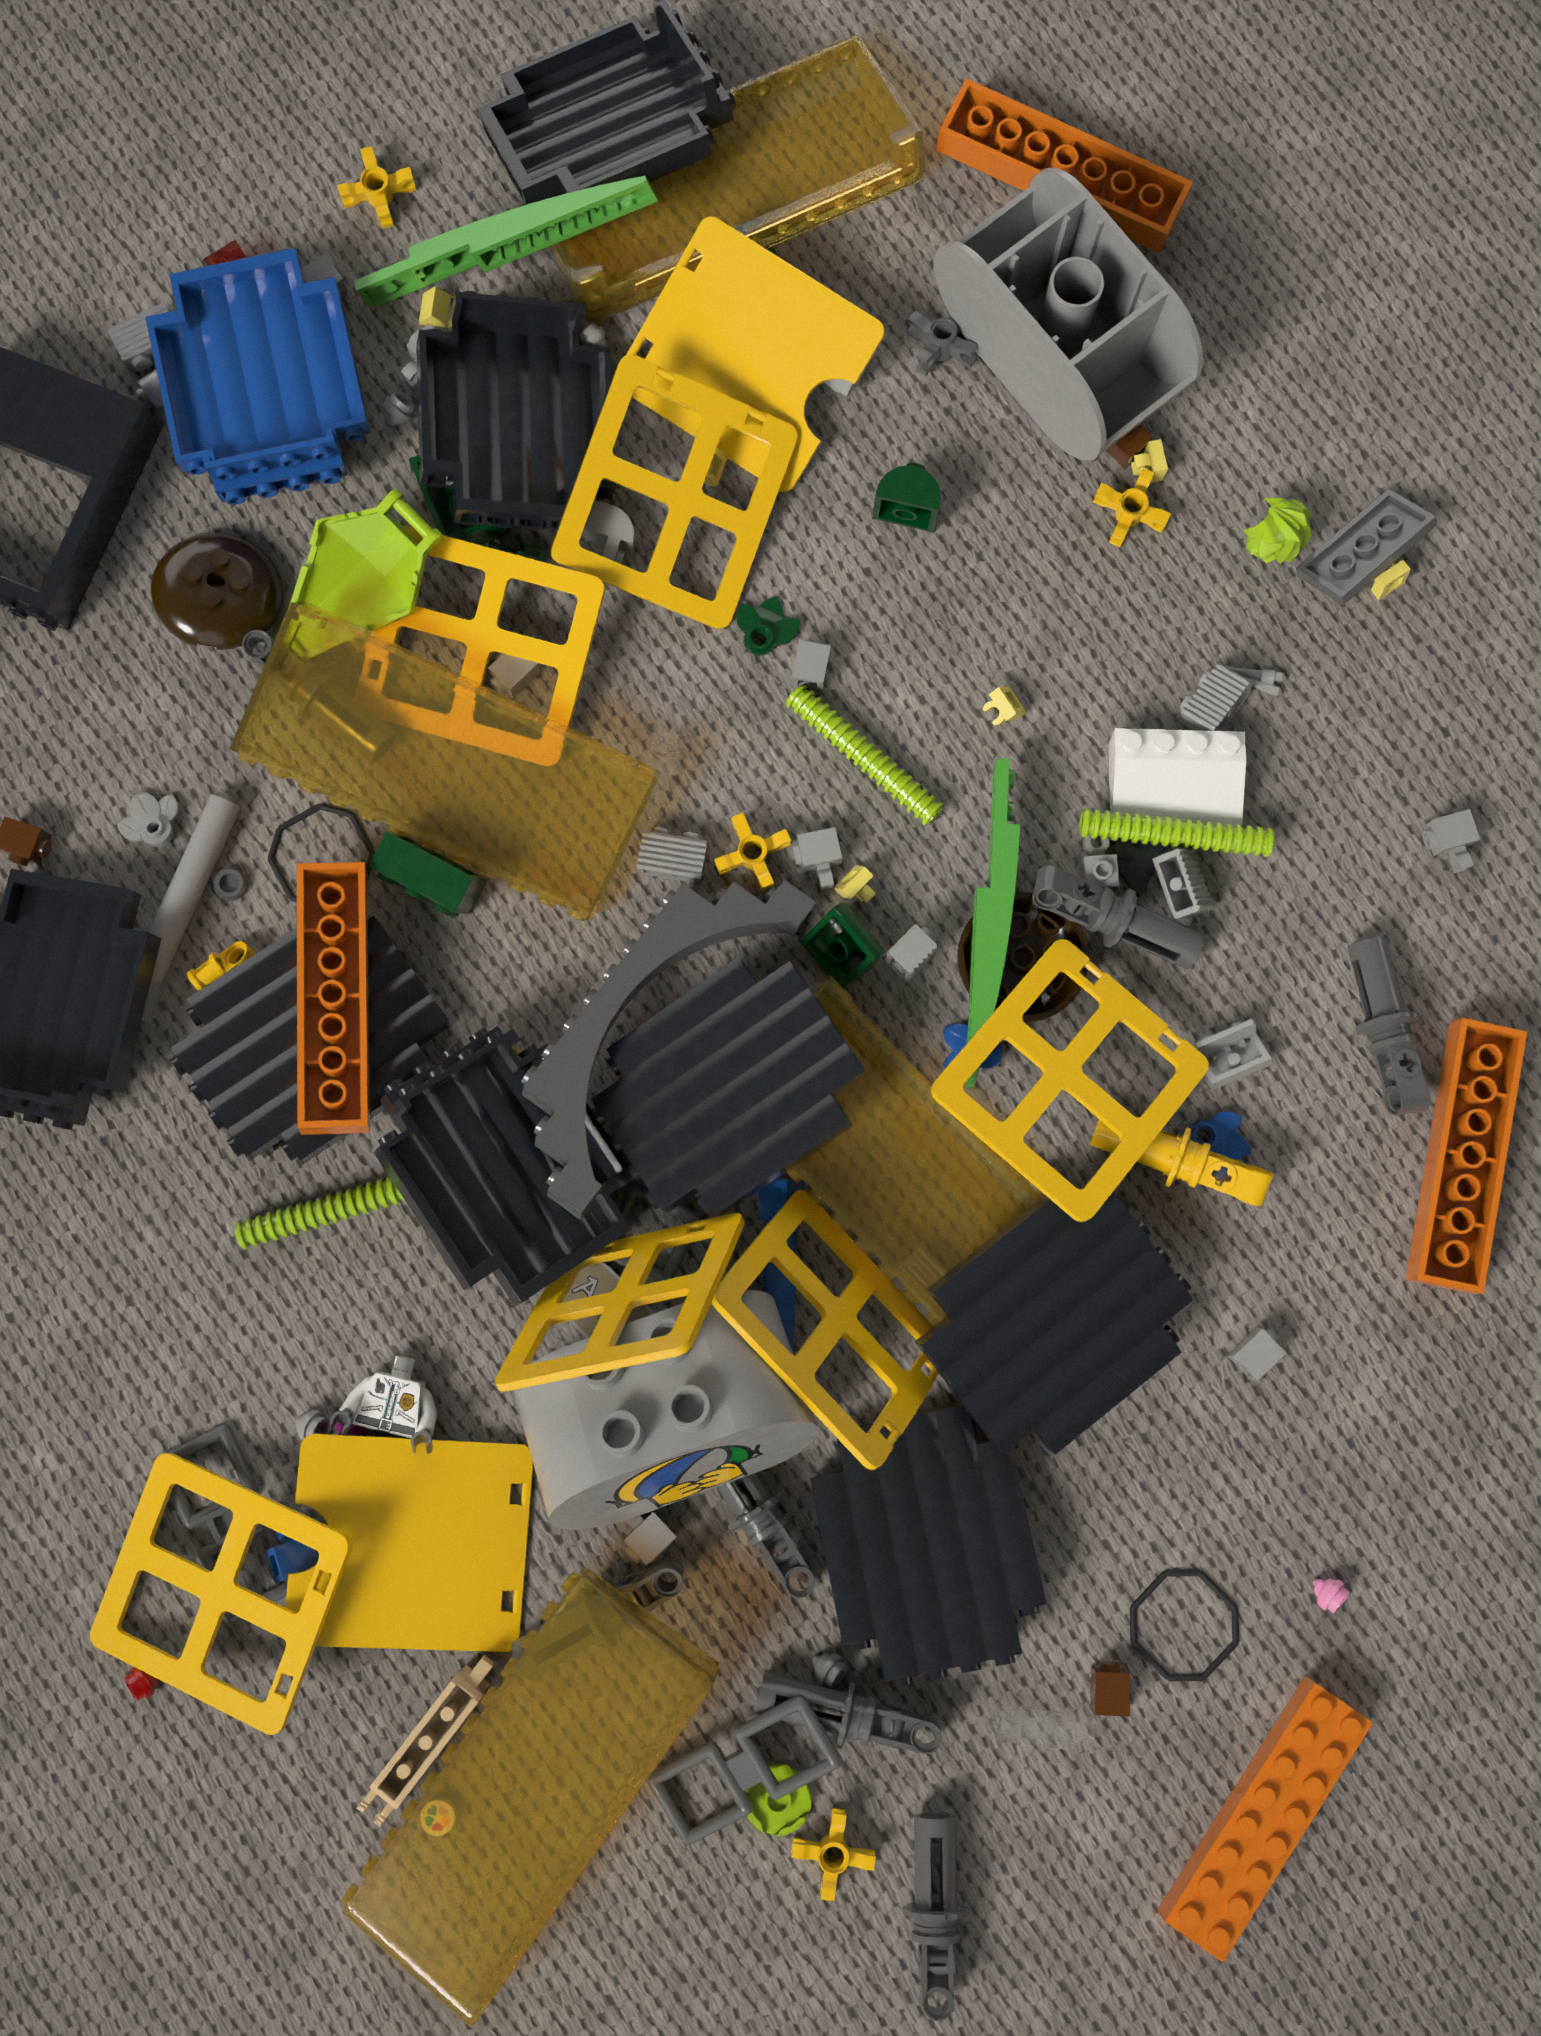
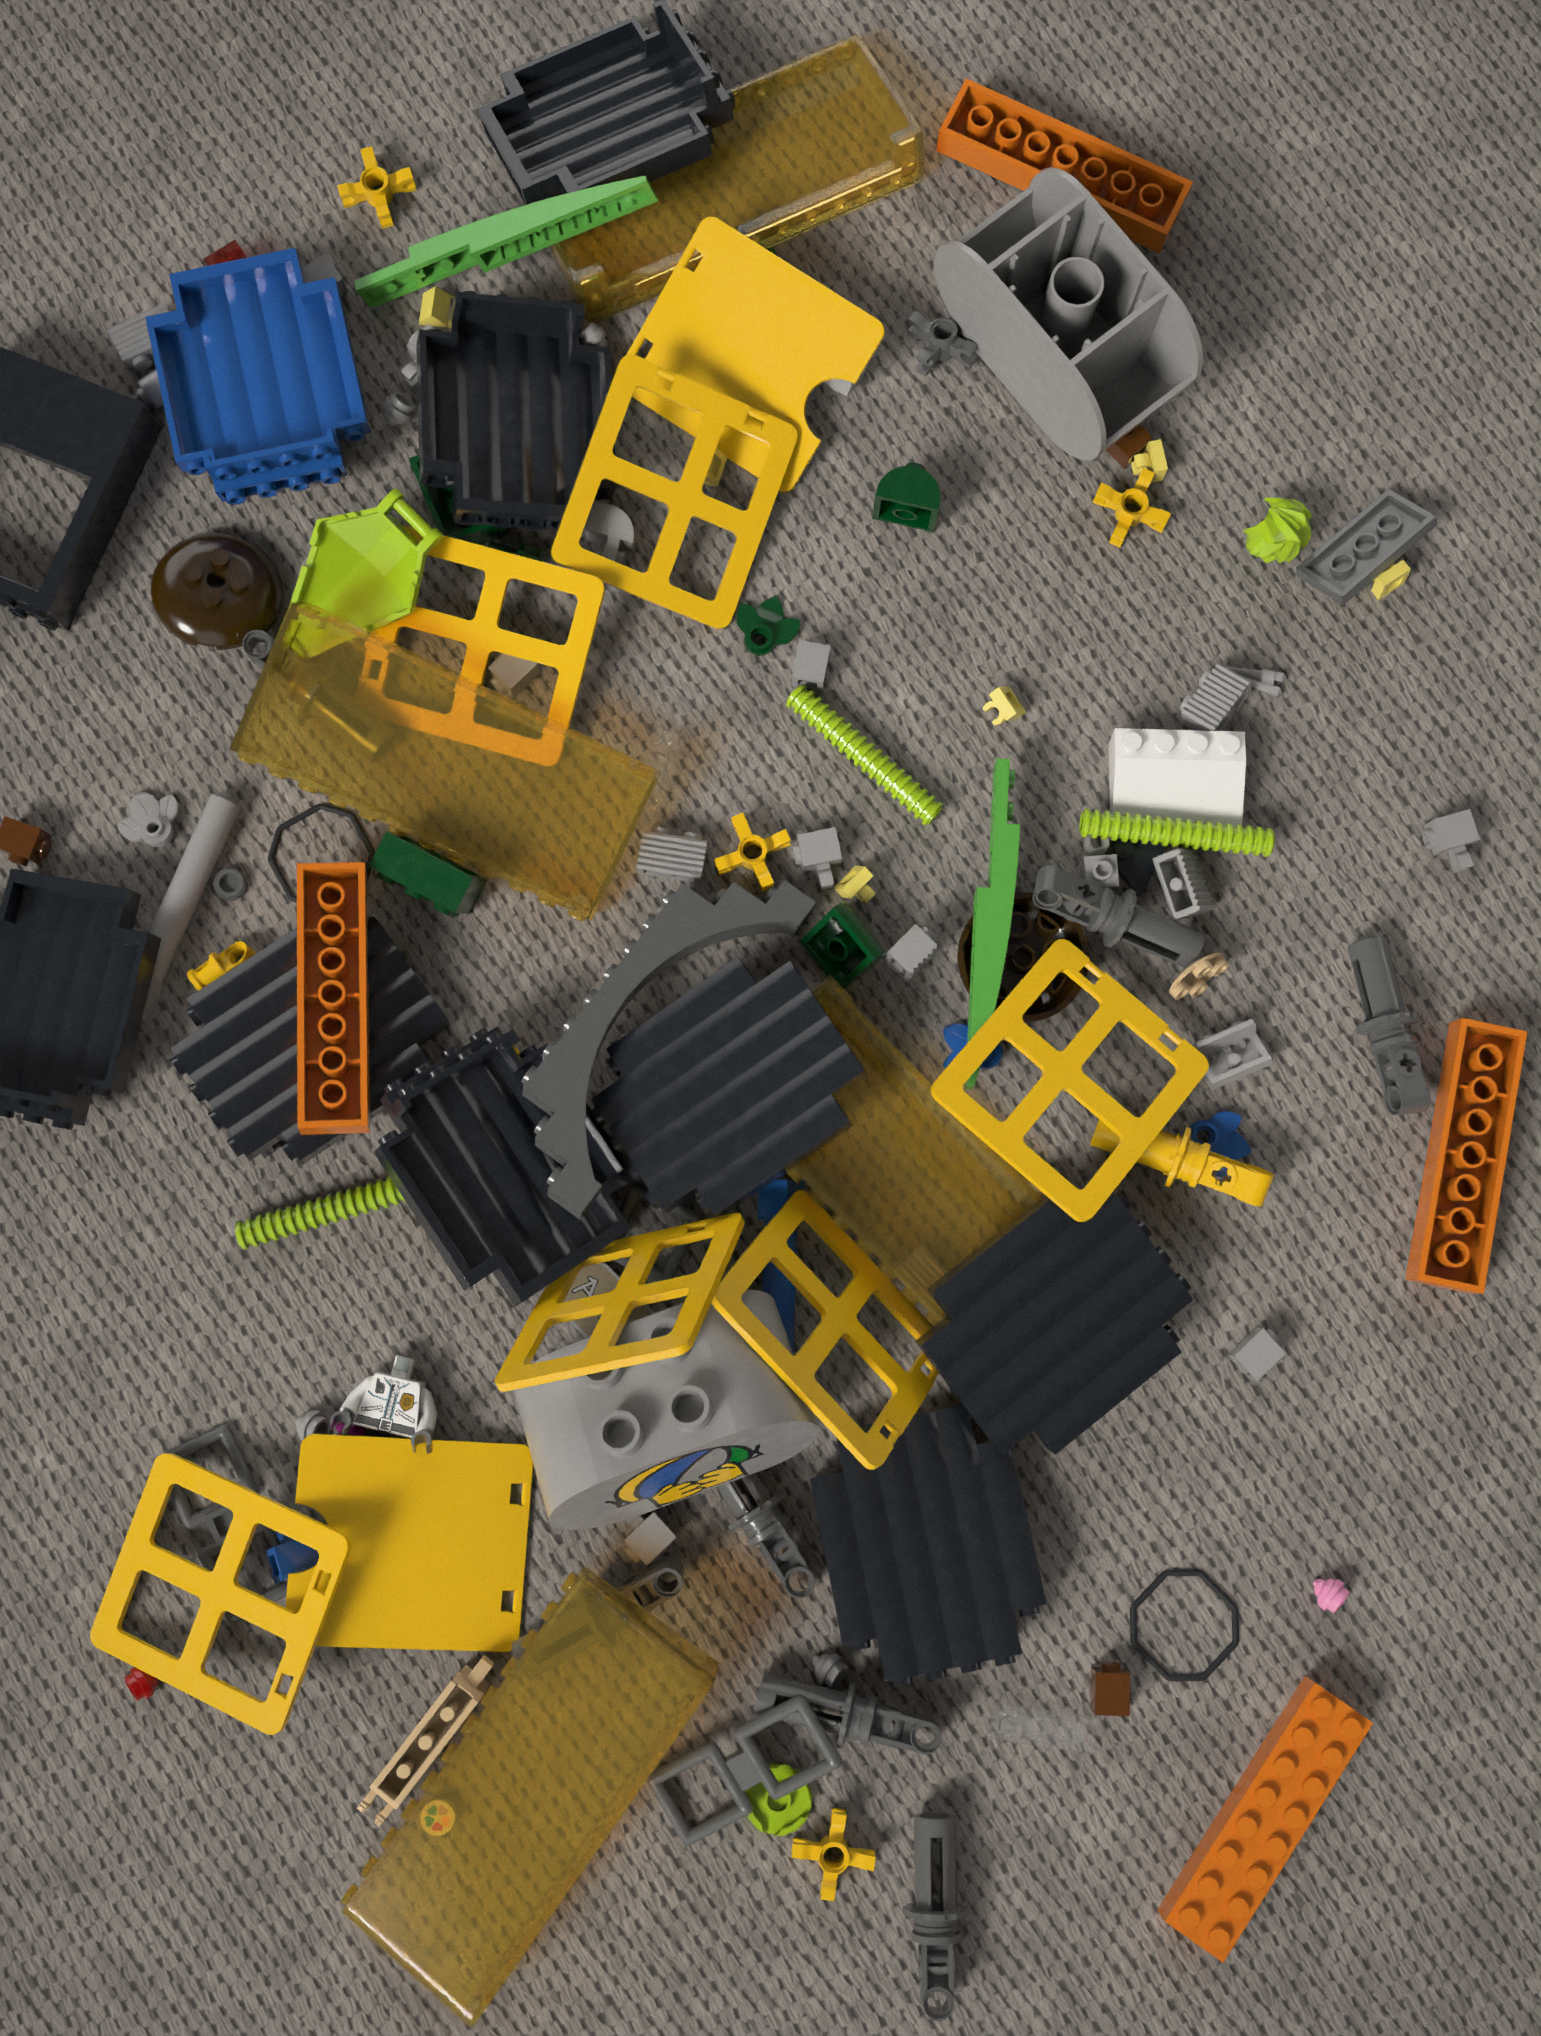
none -> tan dish [1169,953,1229,1000]

